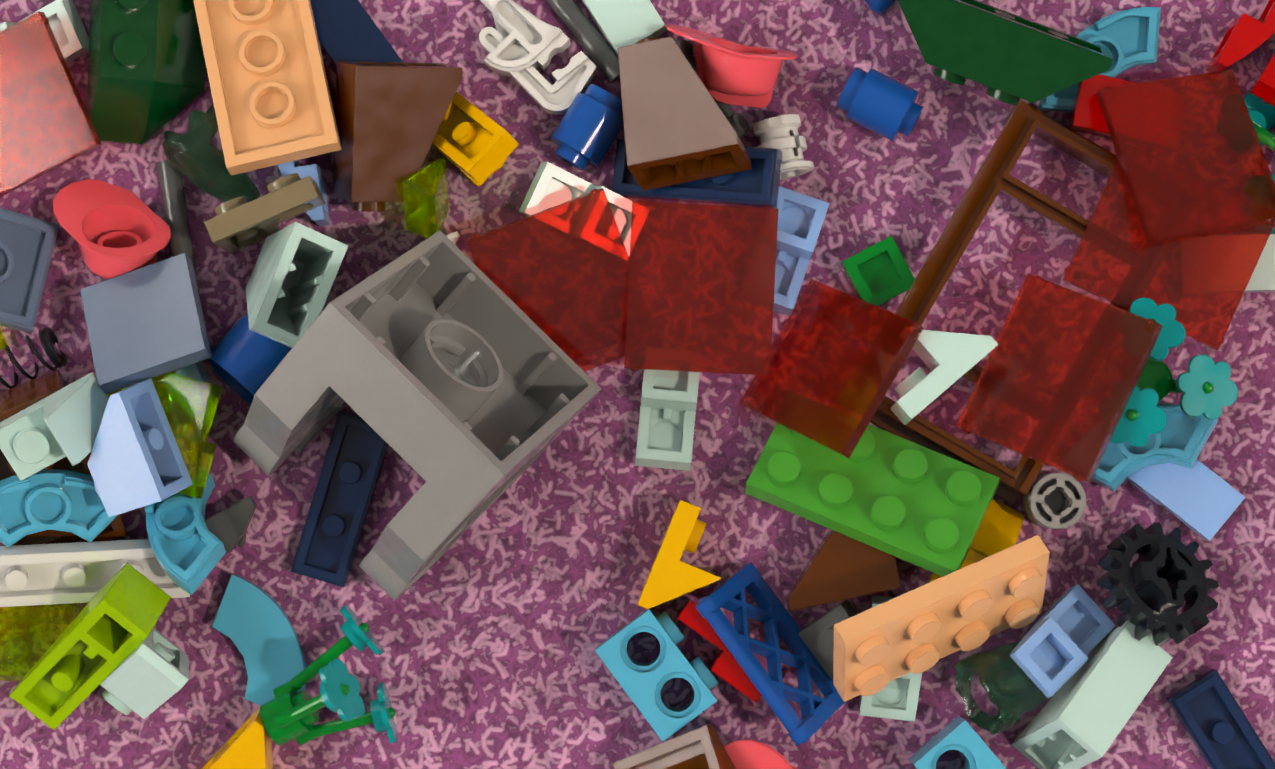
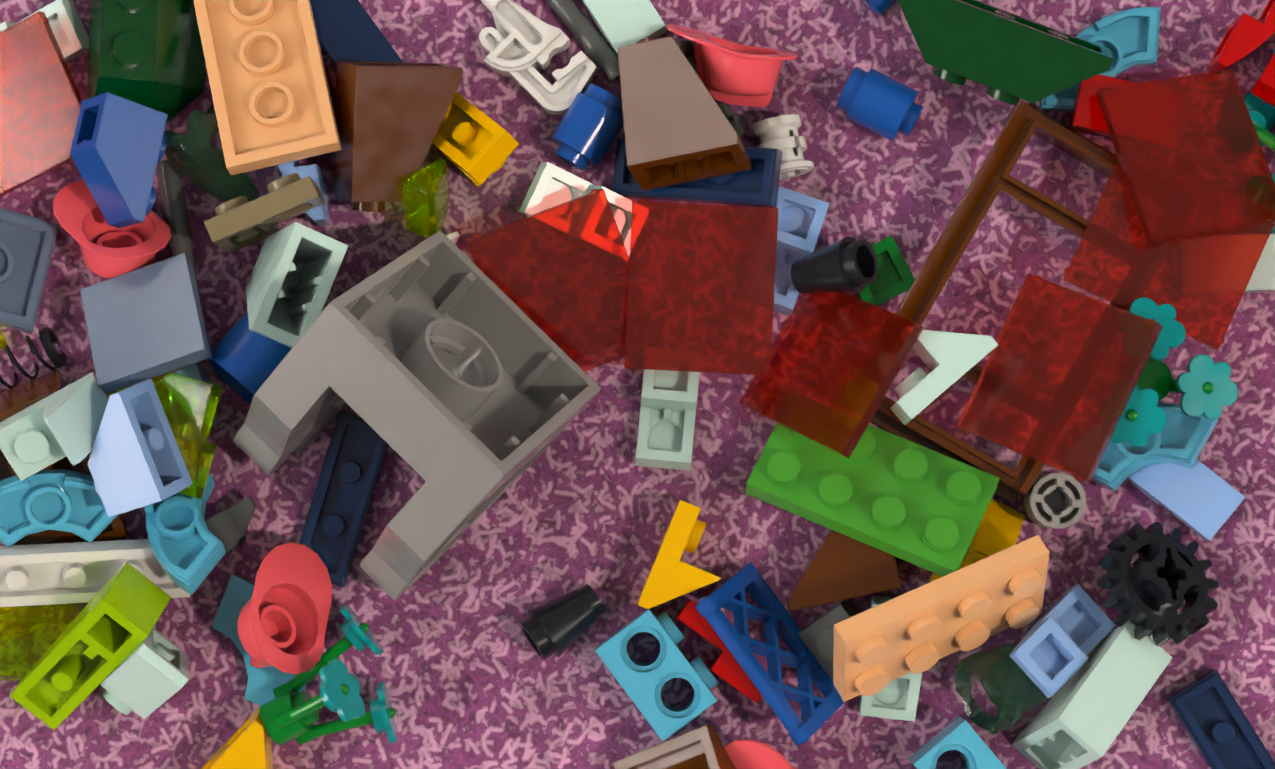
none -> blue slope [70,92,168,228]
none -> coral piece [237,542,332,675]
none -> black cone [519,584,606,660]
none -> black cone [791,237,878,294]

